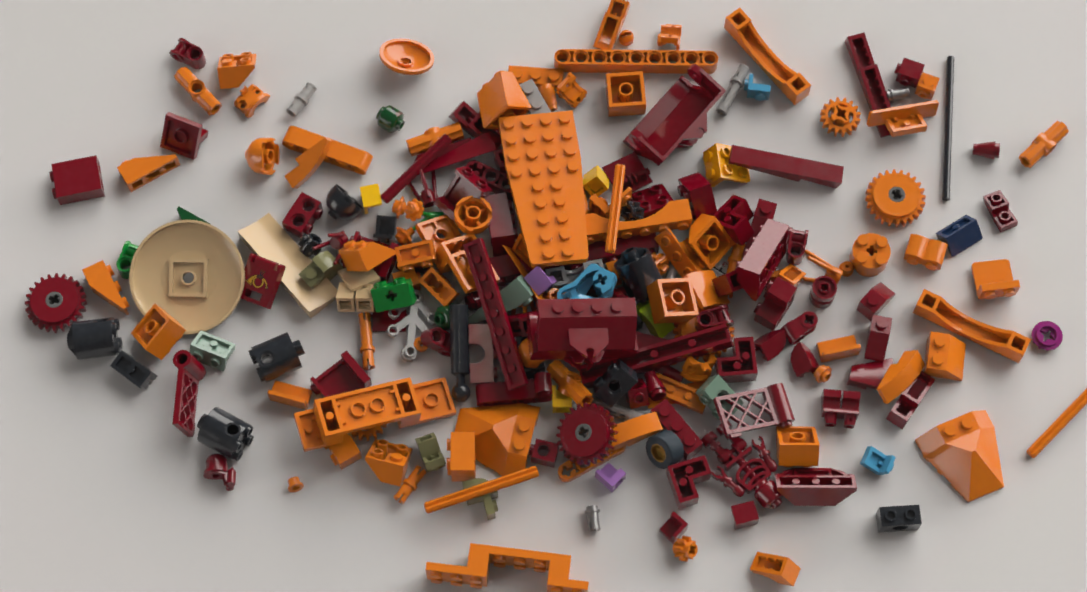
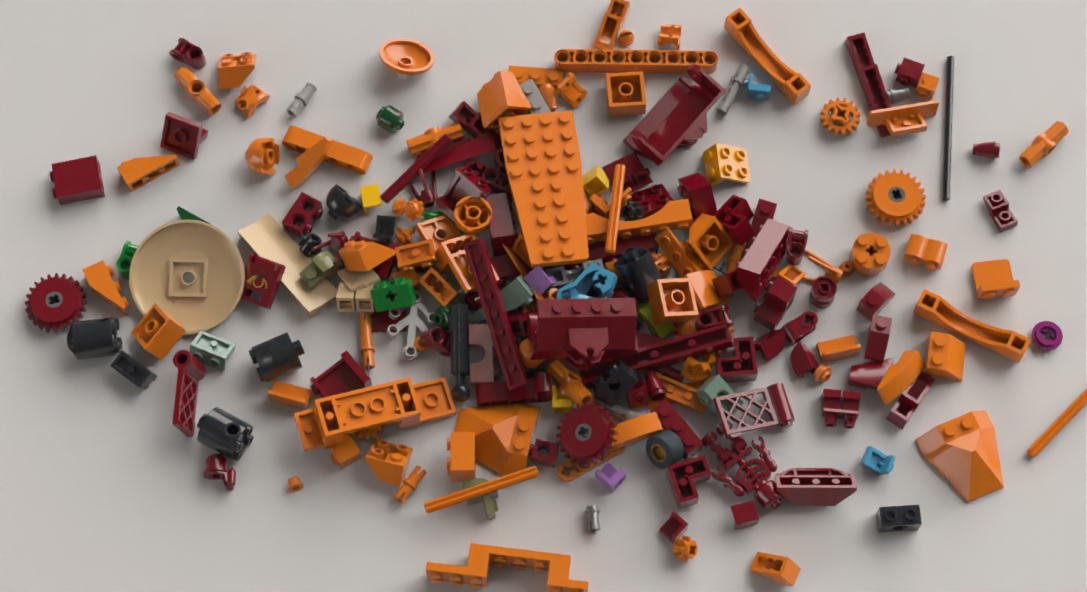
olive brick [415,432,446,472] -> none
dark red slope [729,145,844,189] -> none
orange slope [776,426,820,467] -> none
dark blue panel [936,215,983,256] -> none

